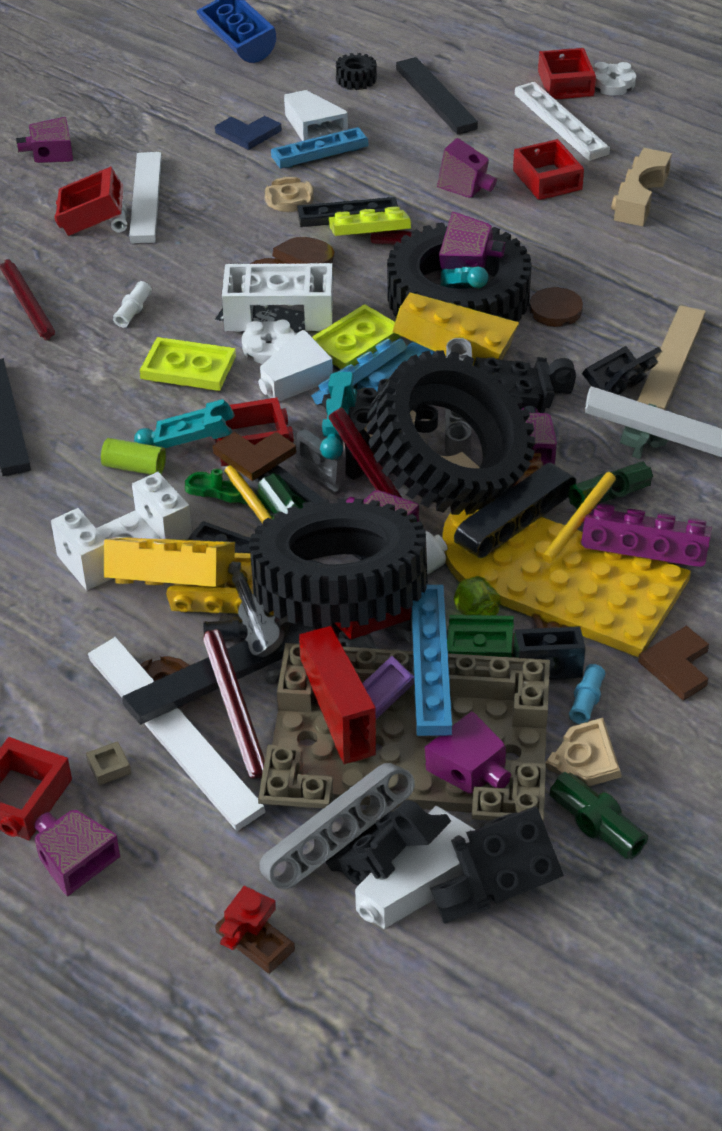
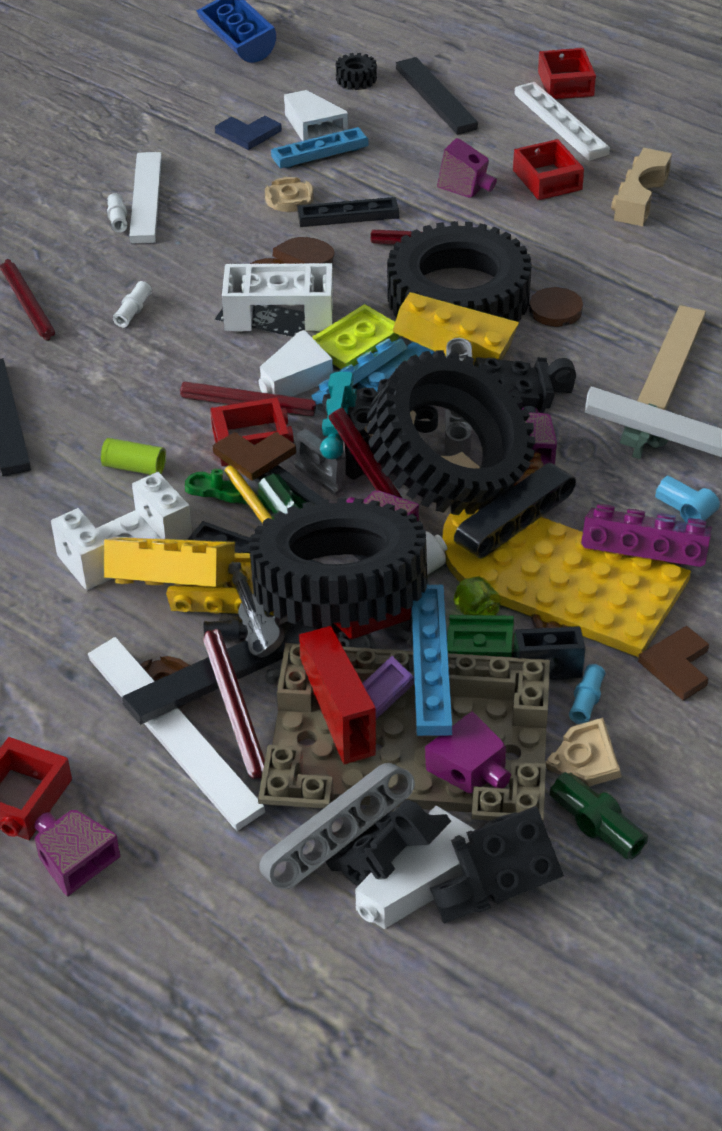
magenta torso [16,117,73,163] -> none
red window [54,167,123,236] -> none
dark tan plate [86,741,131,786] -> none
teal plate [134,399,235,448] -> none
neon yellow plate [139,337,236,391] -> none
reddish brown plate [215,917,295,974] -> none
red plate [219,886,276,950] -> none
white plate [242,320,295,364] -> none
neon yellow plate [329,207,411,236] -> none
magenta torso [439,212,505,269] -> none
teal plate [440,266,489,289] -> none
yellow bar [542,472,616,564] -> none
dark green piece [567,461,653,510] -> none
black bracket [582,346,663,395] -> none
white plate [593,62,636,95] -> none
none -> dark red axle [180,381,316,417]
none -> medium azure piece [655,475,720,523]

